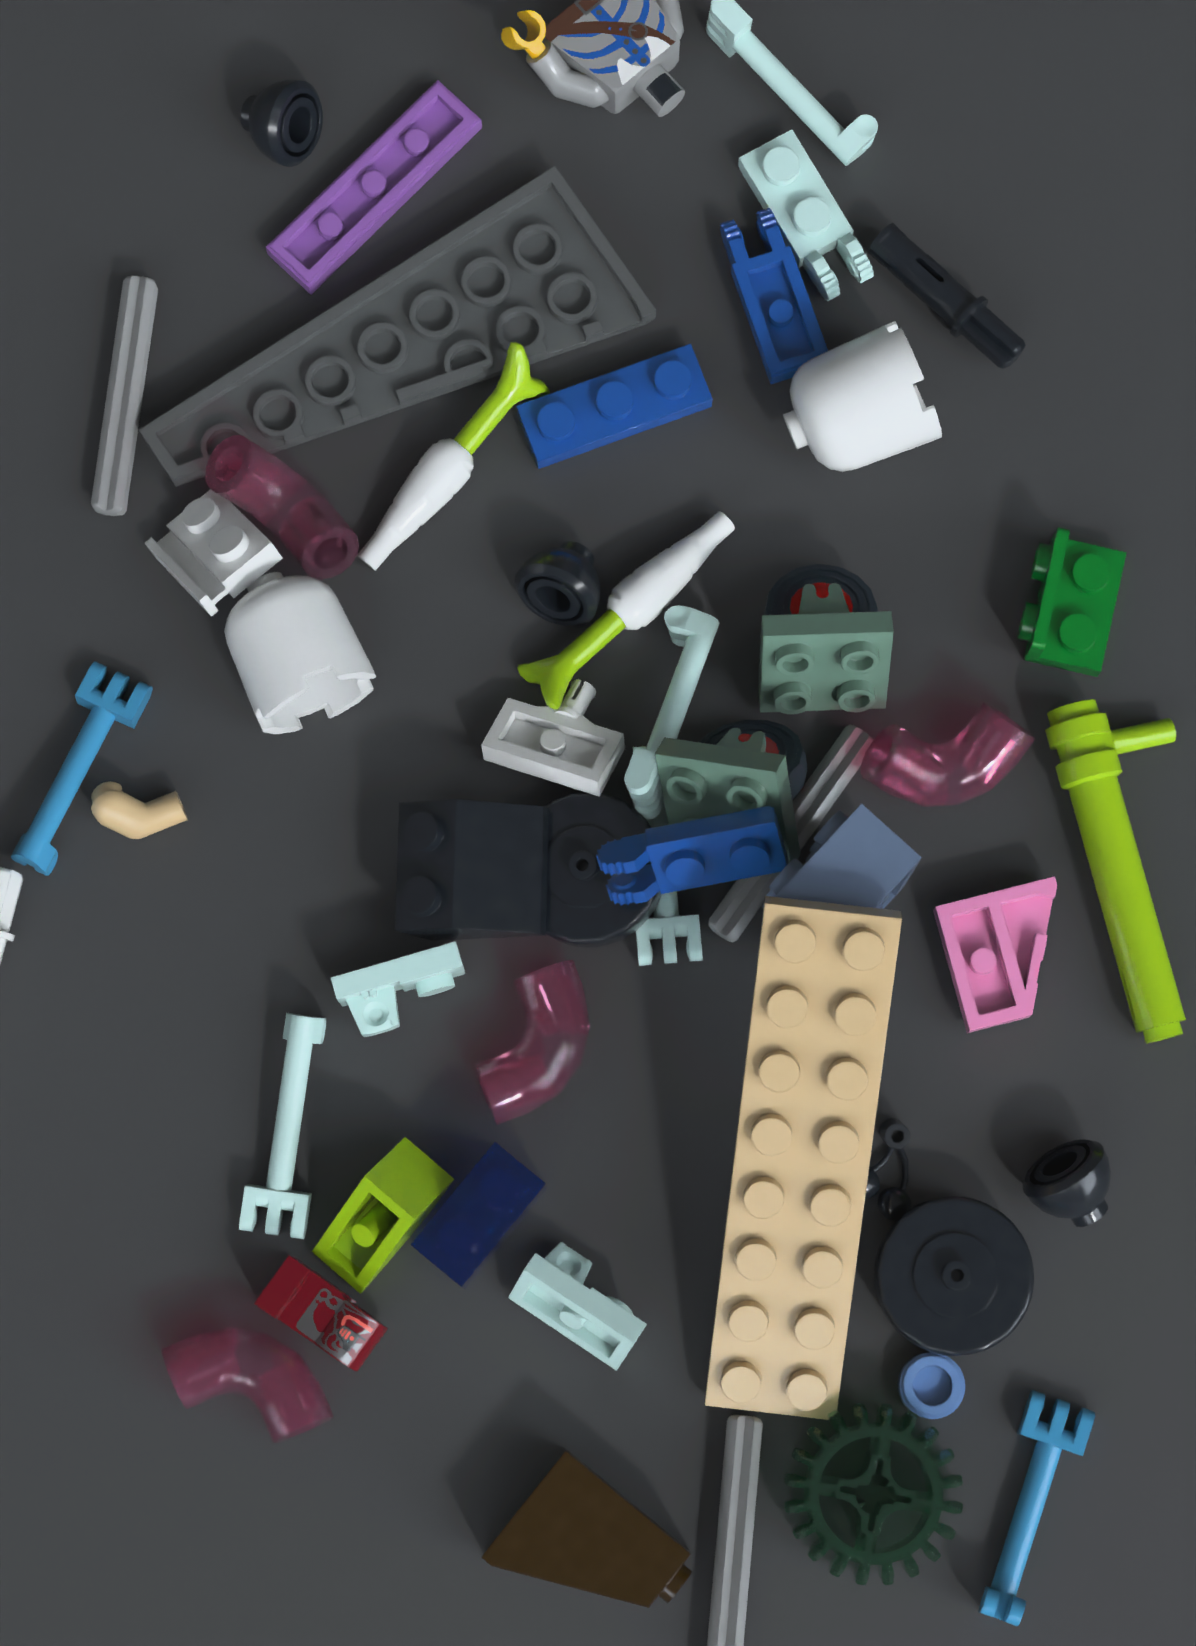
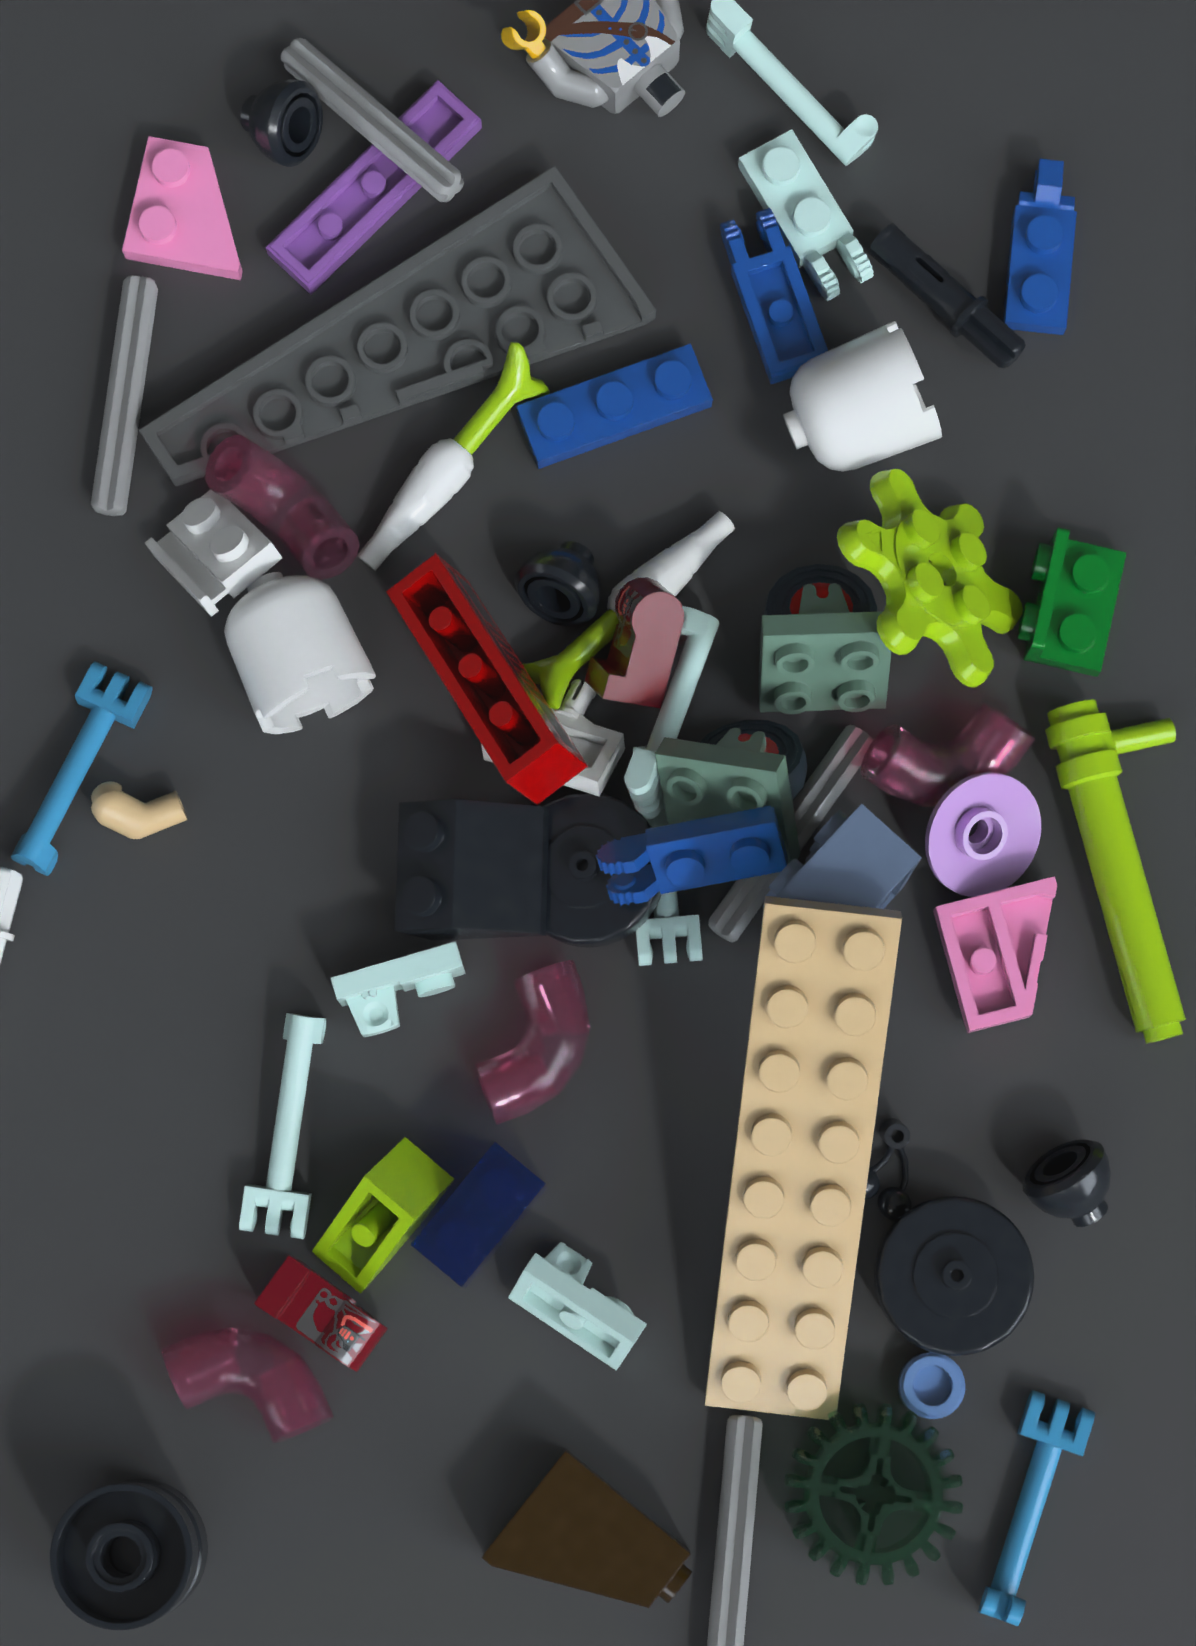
none -> black wheel [50,1479,208,1630]
none -> bright pink wing [122,136,243,280]
none -> light grey axle [281,38,464,202]
none -> red brick [386,553,588,805]
none -> leg [585,577,684,709]
none -> lime plate [837,469,1023,688]
none -> lavender dish [925,772,1041,897]
none -> blue hinge [1003,159,1077,335]

